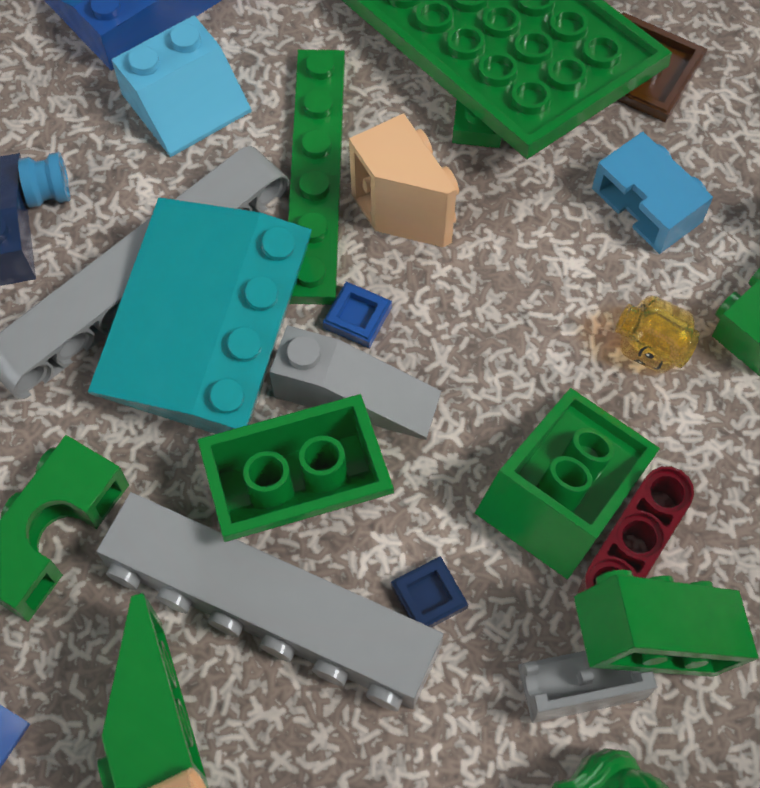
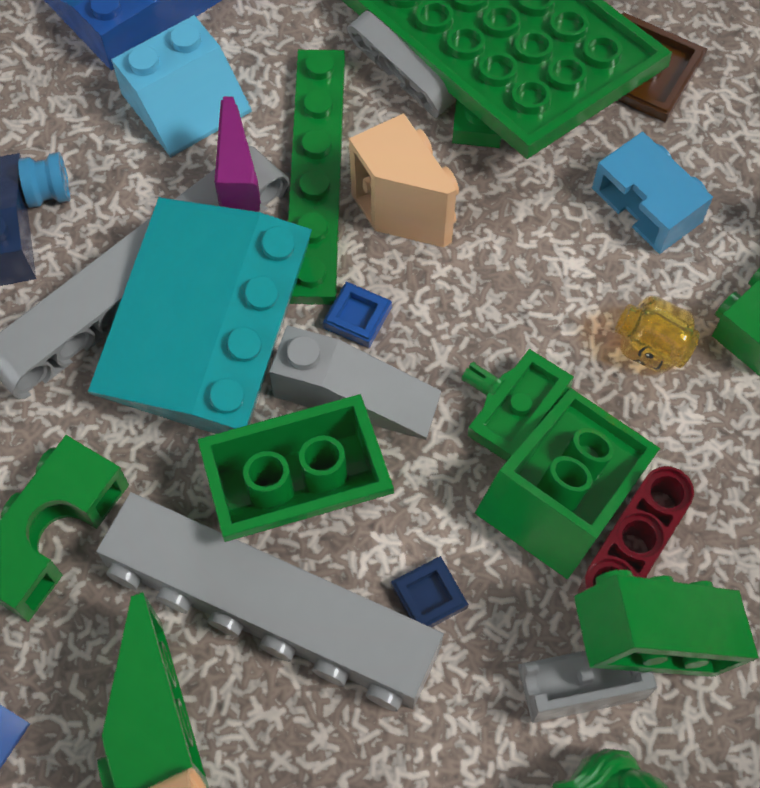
none -> magenta slope [214,96,261,212]
none -> light grey beam [347,11,456,118]
none -> green plate [461,349,574,462]

